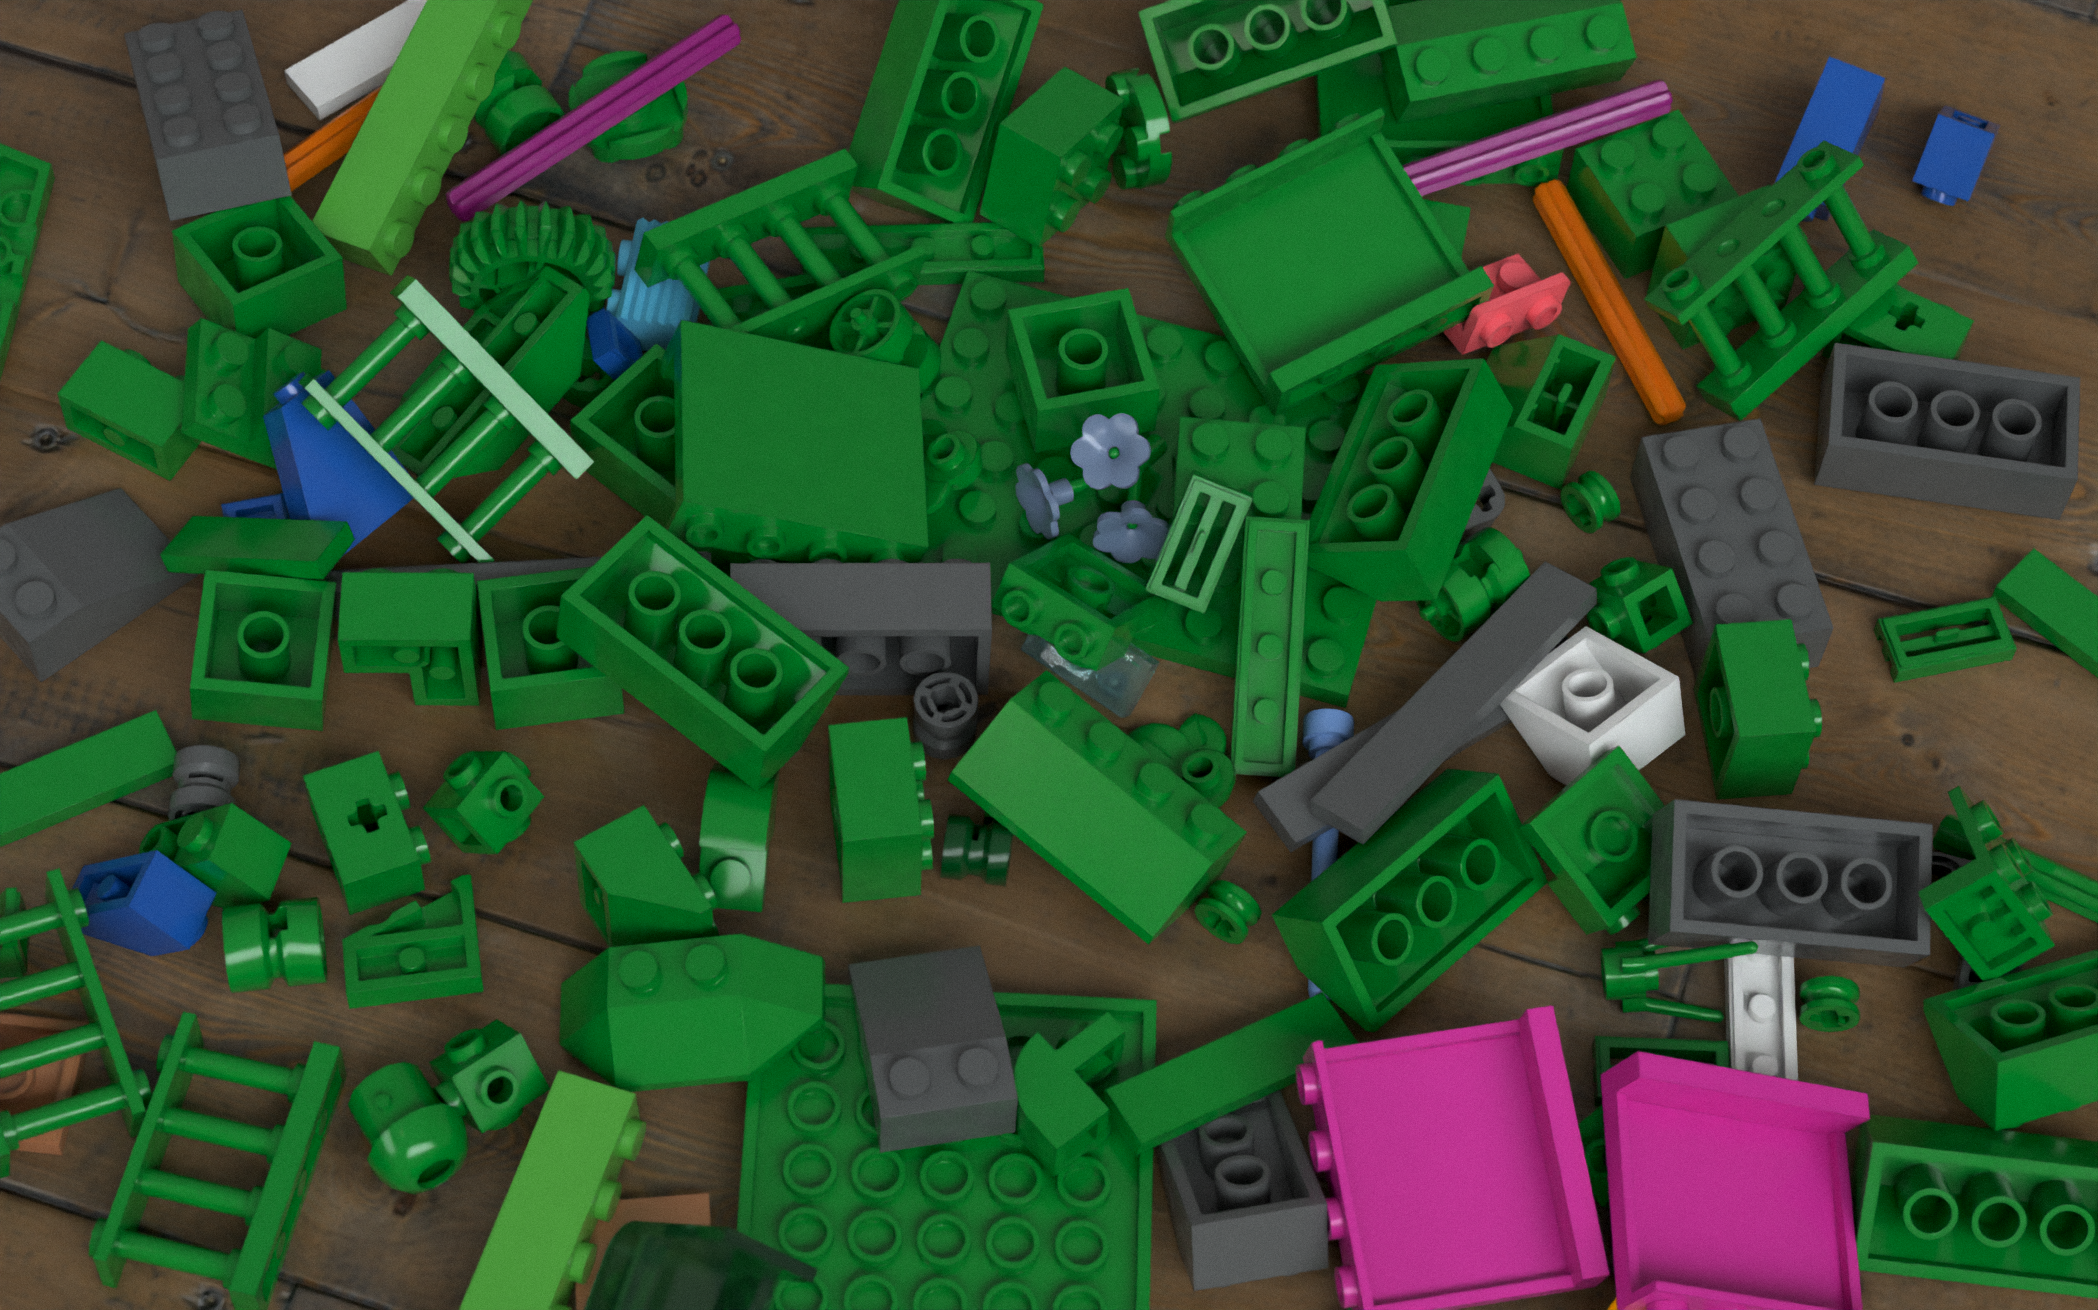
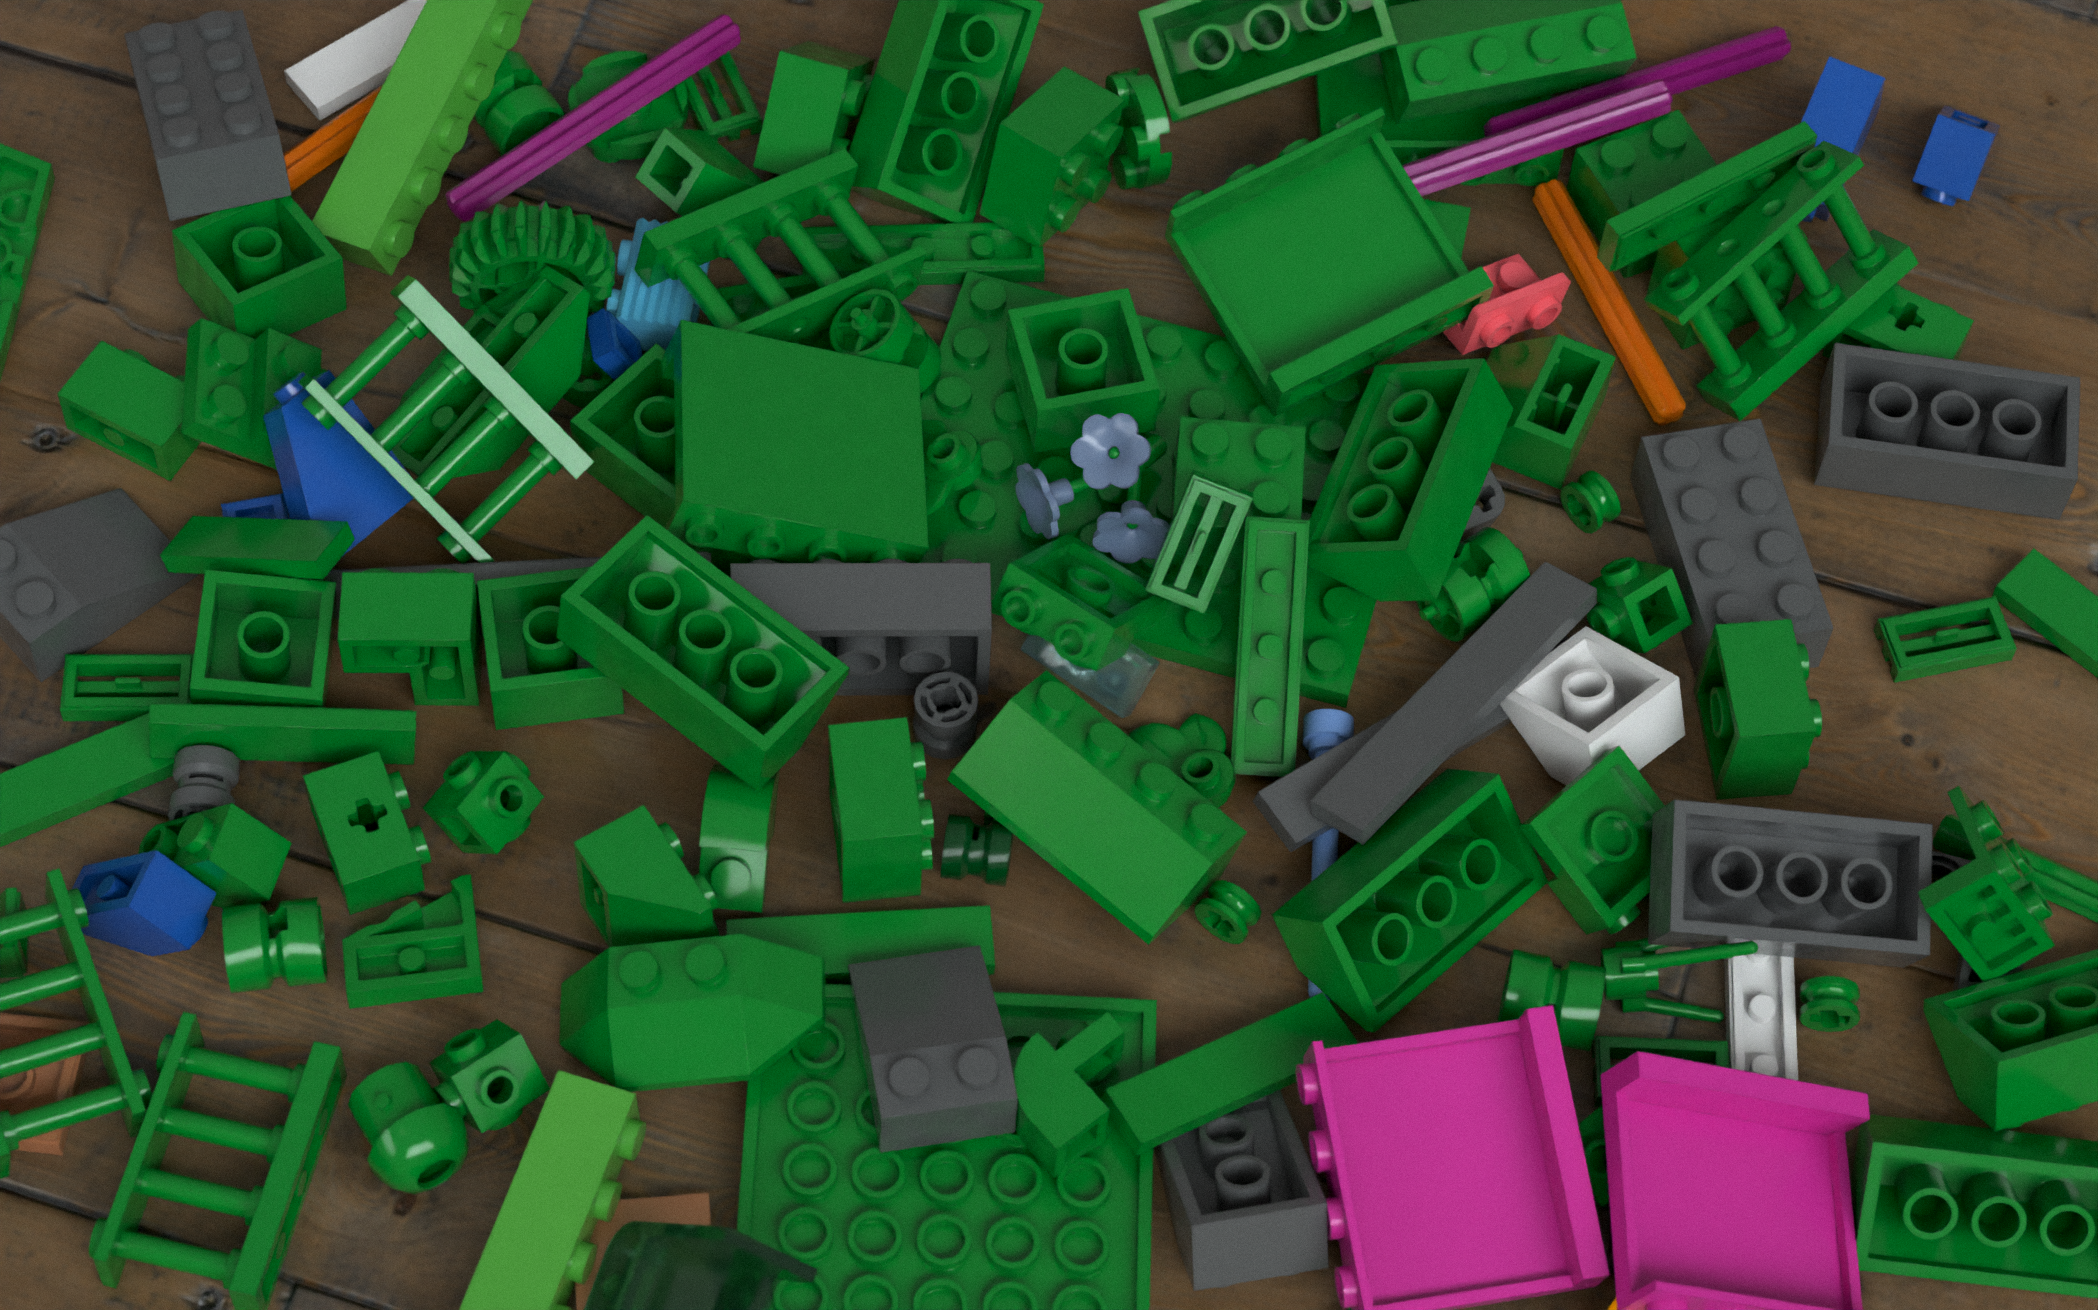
none -> green tile [60,654,194,721]
none -> green tile [148,703,416,765]
none -> green slope [635,128,764,250]
none -> green tile [665,48,762,142]
none -> green tile [726,905,995,984]
none -> green brick [753,41,875,175]
none -> magenta axle [1483,26,1791,137]
none -> green wheel [1498,949,1606,1051]
none -> green tile [1597,121,1817,272]

